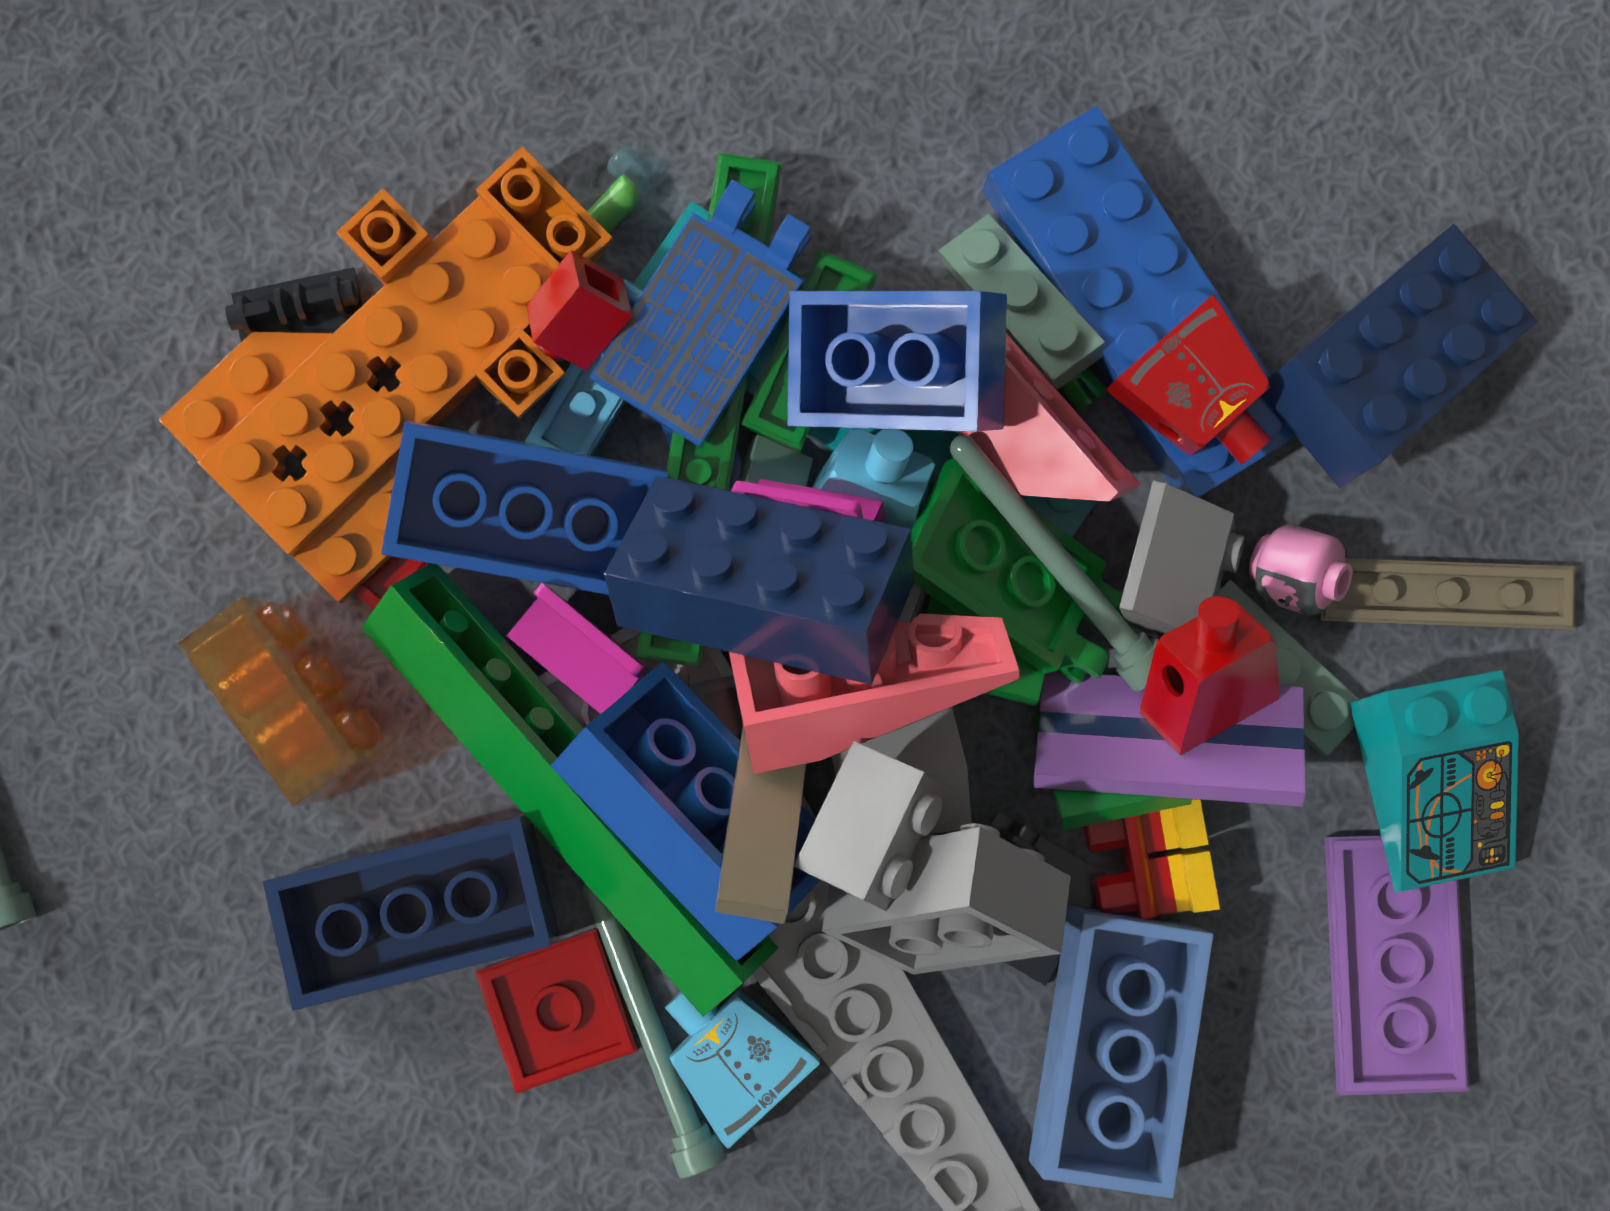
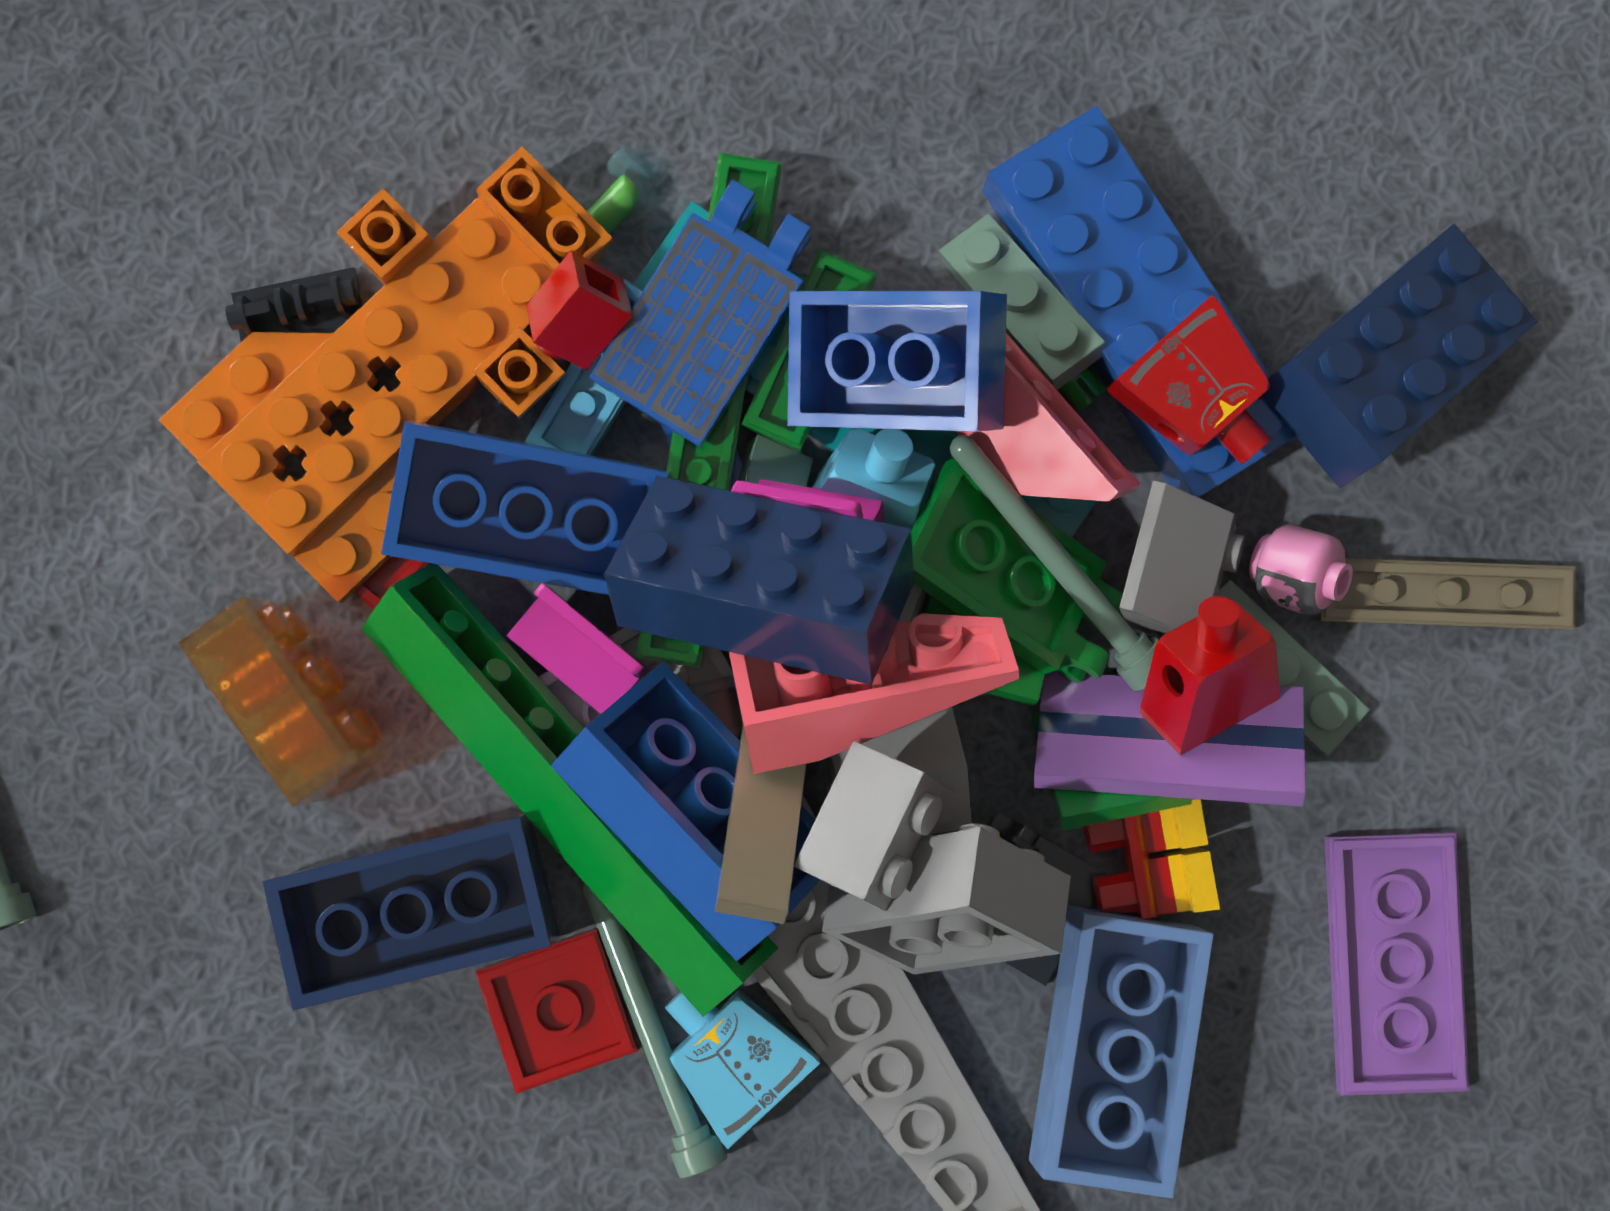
teal slope [1349,670,1519,892] -> none

